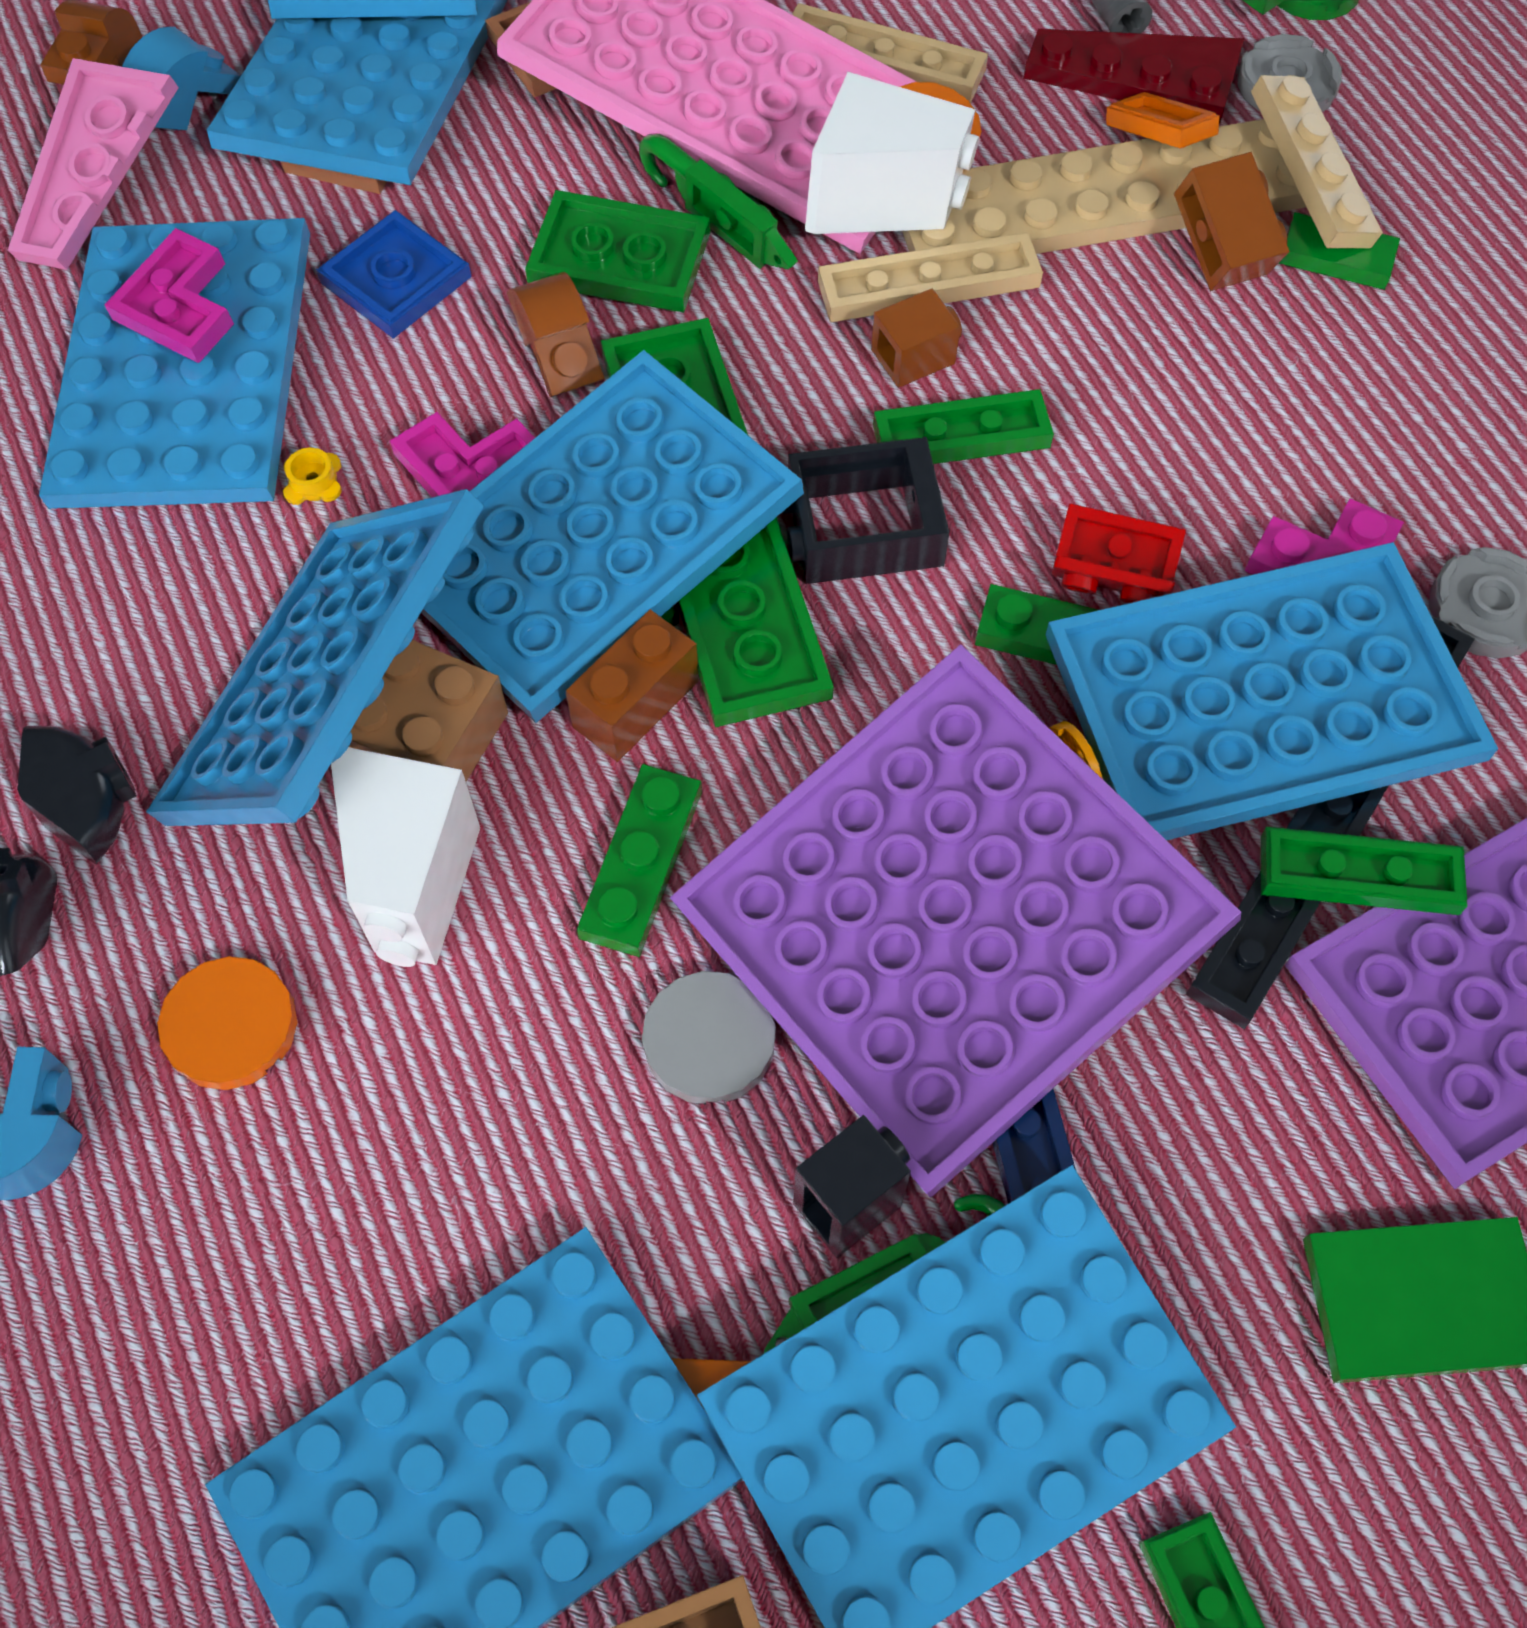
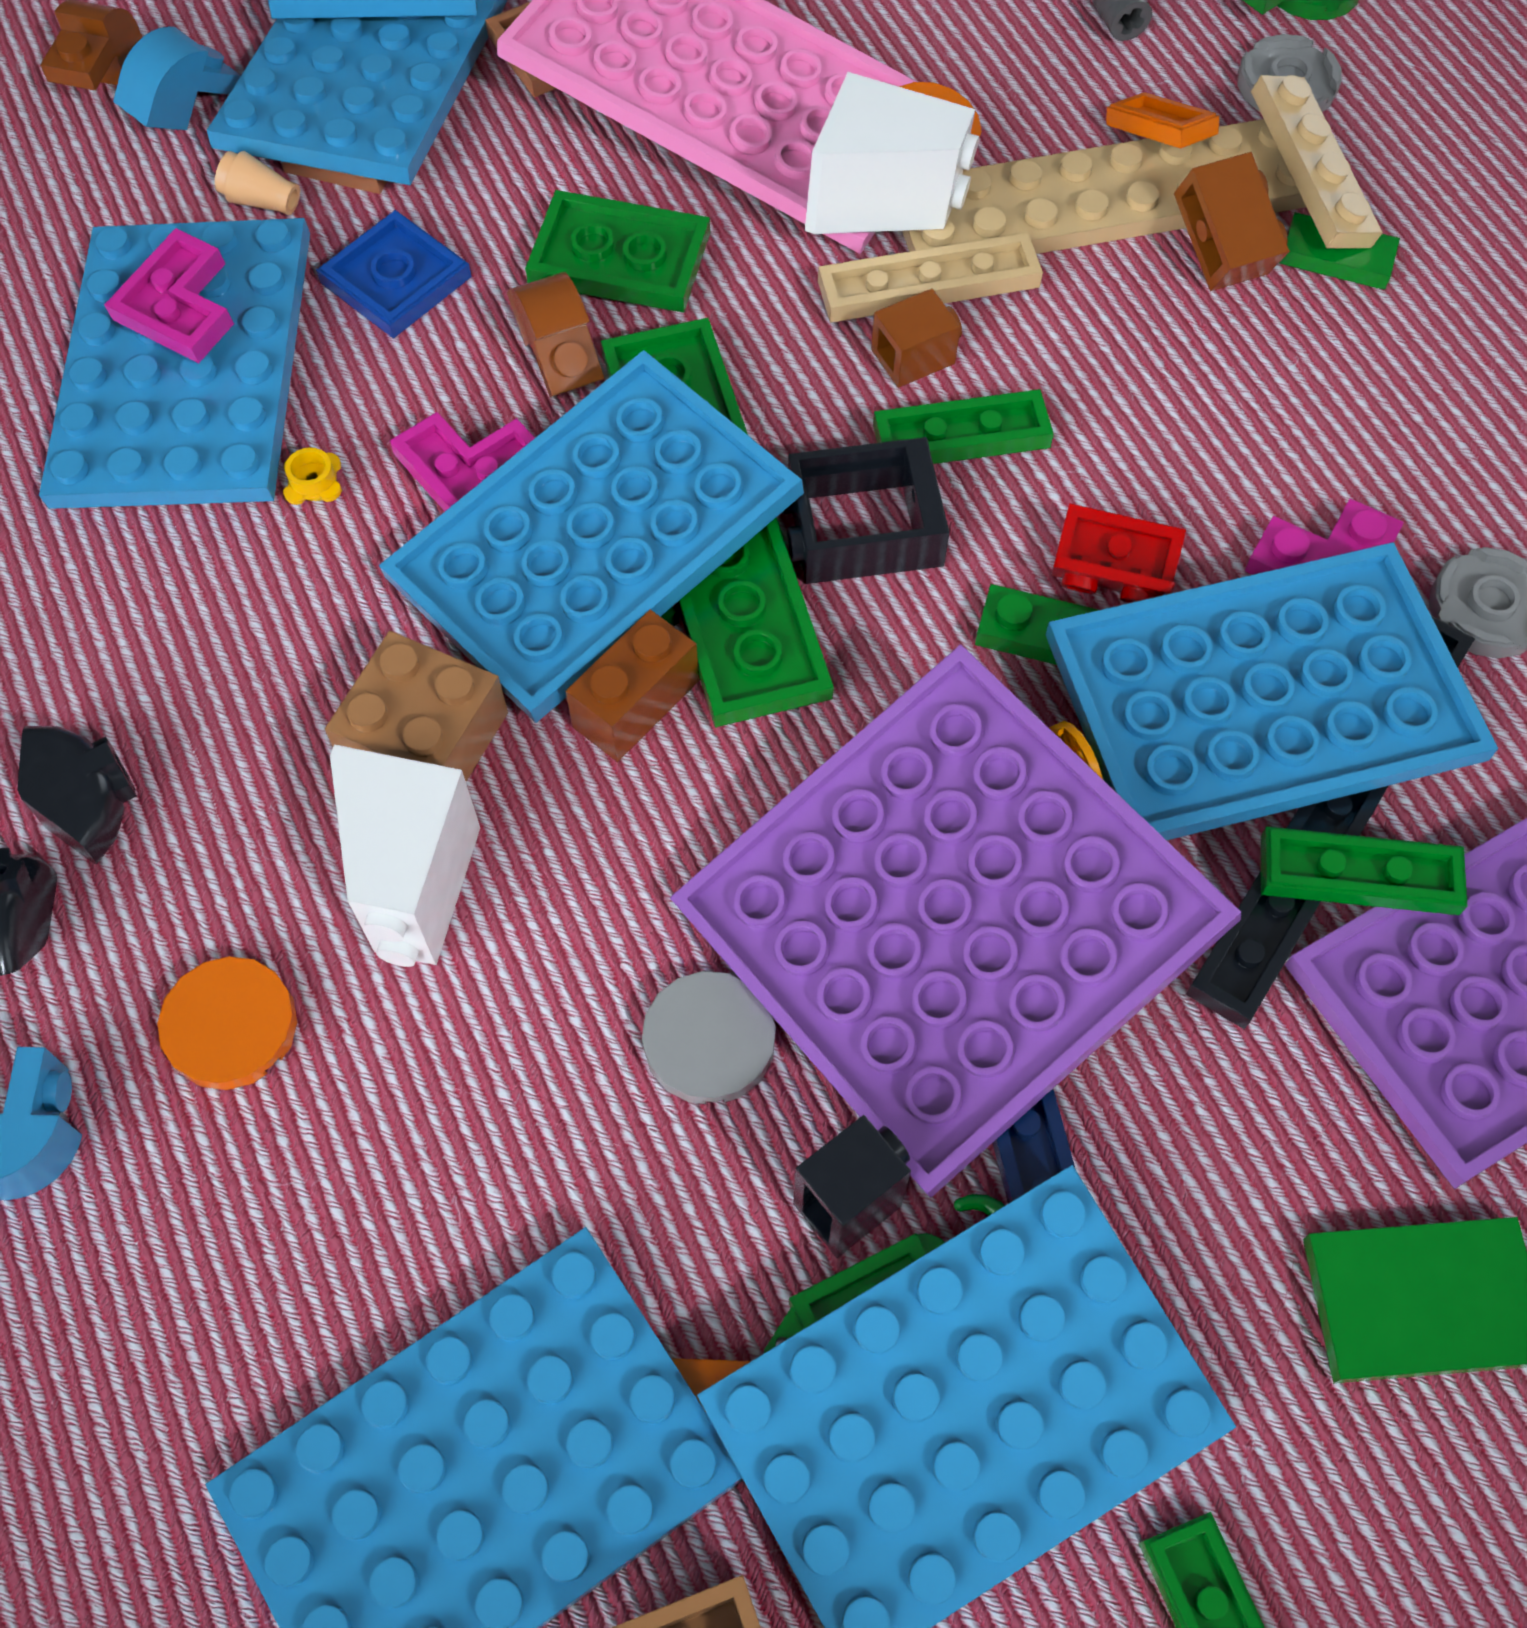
bright pink wing [8,58,179,270] -> none
dark azure plate [146,489,484,826] -> none
green plate [577,764,702,958] -> none
green plate [639,134,798,270] -> none
tan plate [792,3,988,103] -> none
dark red wing [1023,28,1245,123] -> none
none -> light nougat cone [215,151,300,215]

